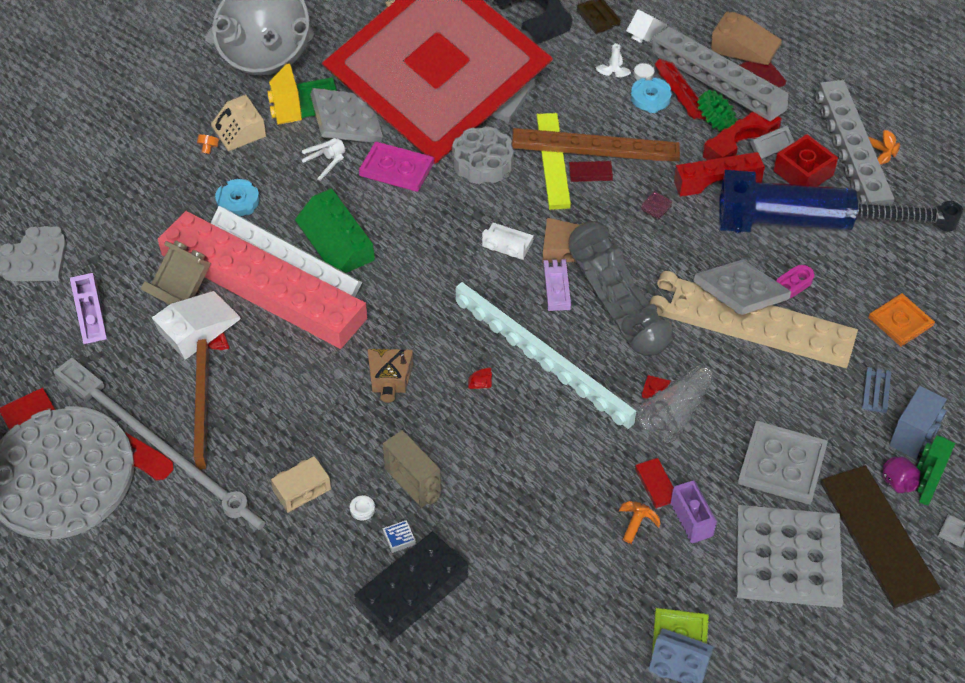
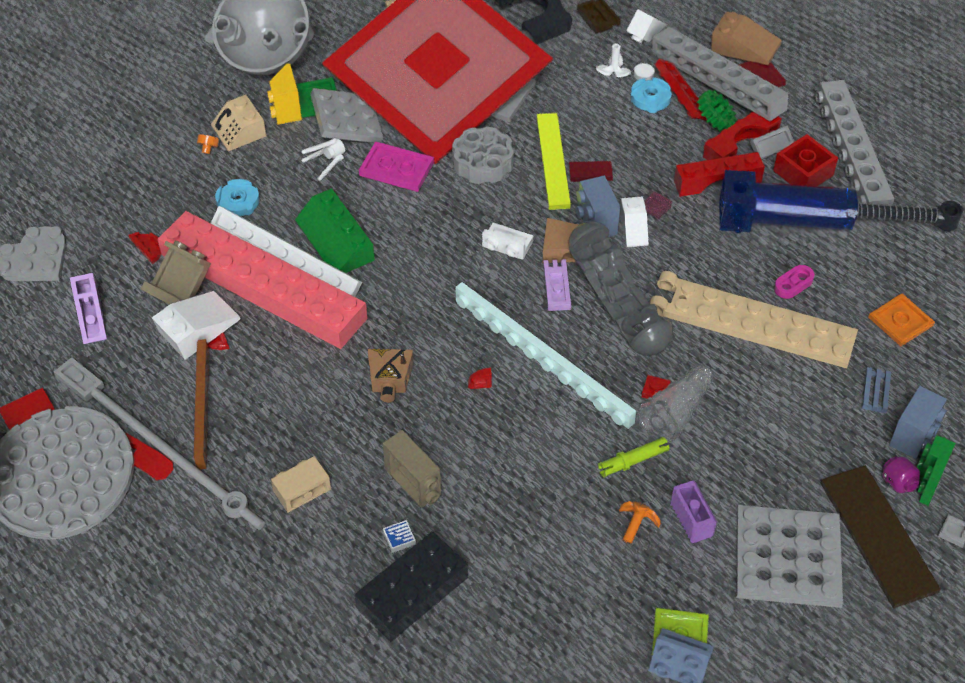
white tile [350,495,375,520] -> none
dark orange tile [512,128,680,161] -> none
red tile [635,458,674,509] -> none
light grey plate [694,260,791,315] -> none
light grey plate [738,421,828,505] -> none
orange plant [868,130,900,165] -> none
none -> red tile [128,232,162,265]
none -> sand blue brick [576,176,620,237]
none -> lime pin [598,437,669,478]
none -> white slope [620,197,649,247]

